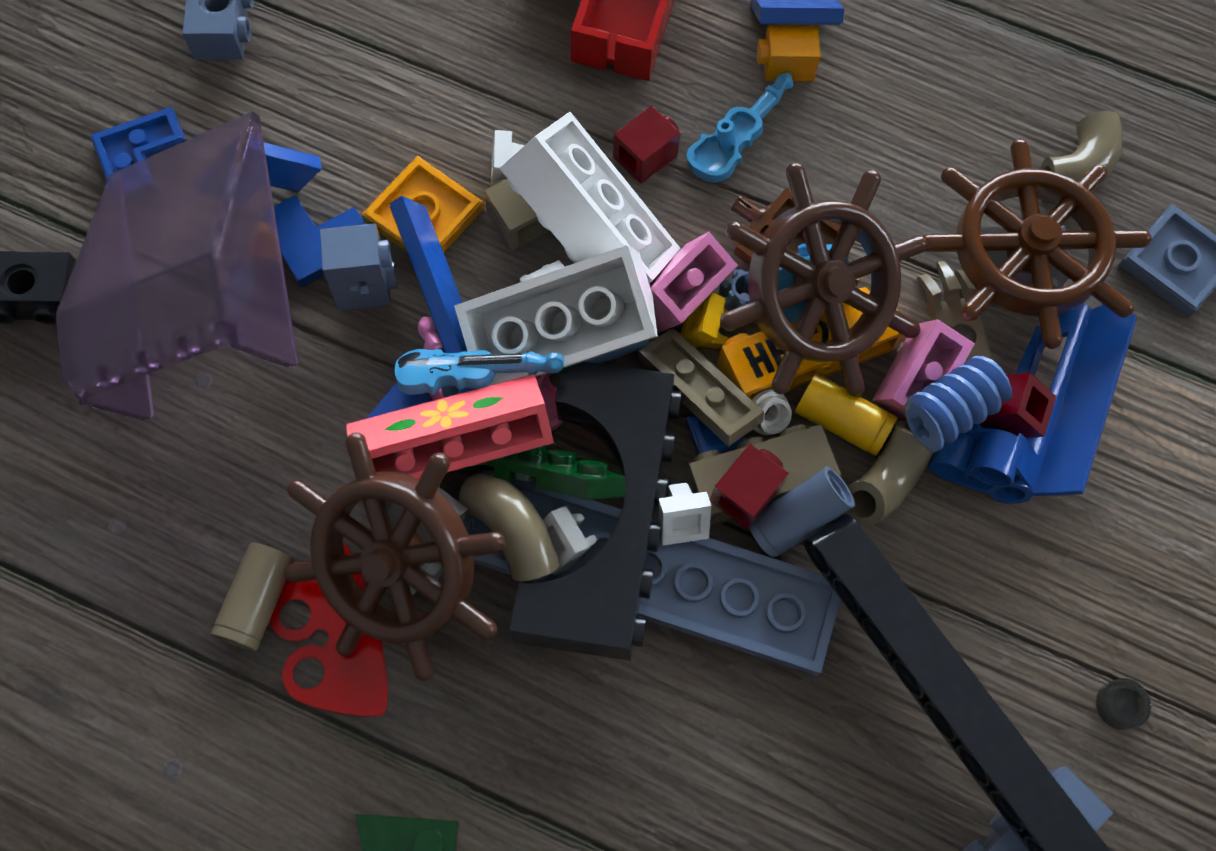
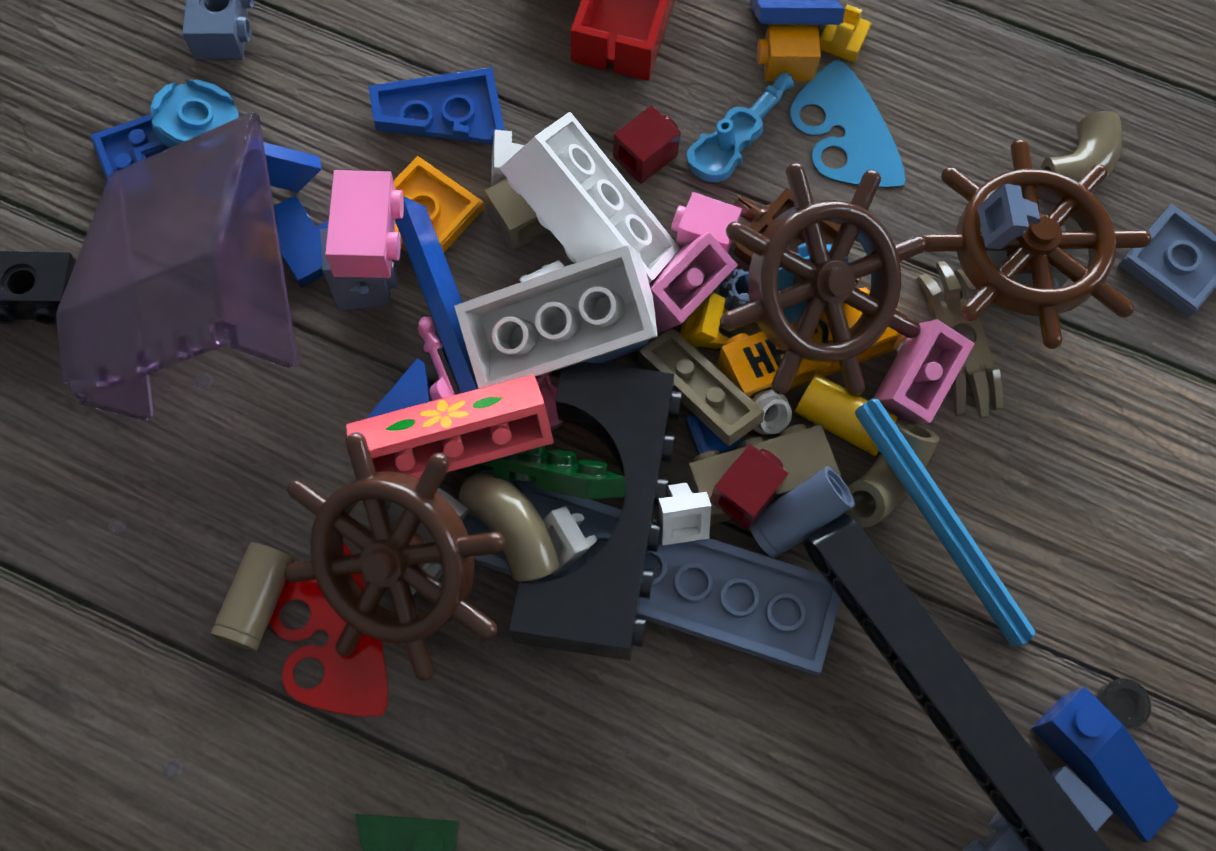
dark azure piece [395,349,564,398] -> none
medium blue piece [905,356,1013,452] -> none
blue panel [928,304,1137,504] -> none
dark red brick [980,372,1057,438] -> none
none -> dark azure tile [150,80,239,156]
none -> bright pink brick [325,170,404,278]
none -> blue wing [368,67,505,145]
none -> bright pink brick [671,192,742,253]
none -> dark azure piece [790,60,906,187]
none -> yellow tile [819,4,872,63]
none -> dark azure axle [855,398,1035,647]
none -> sand blue tile [977,184,1041,249]
none -> blue slope [1031,687,1179,843]

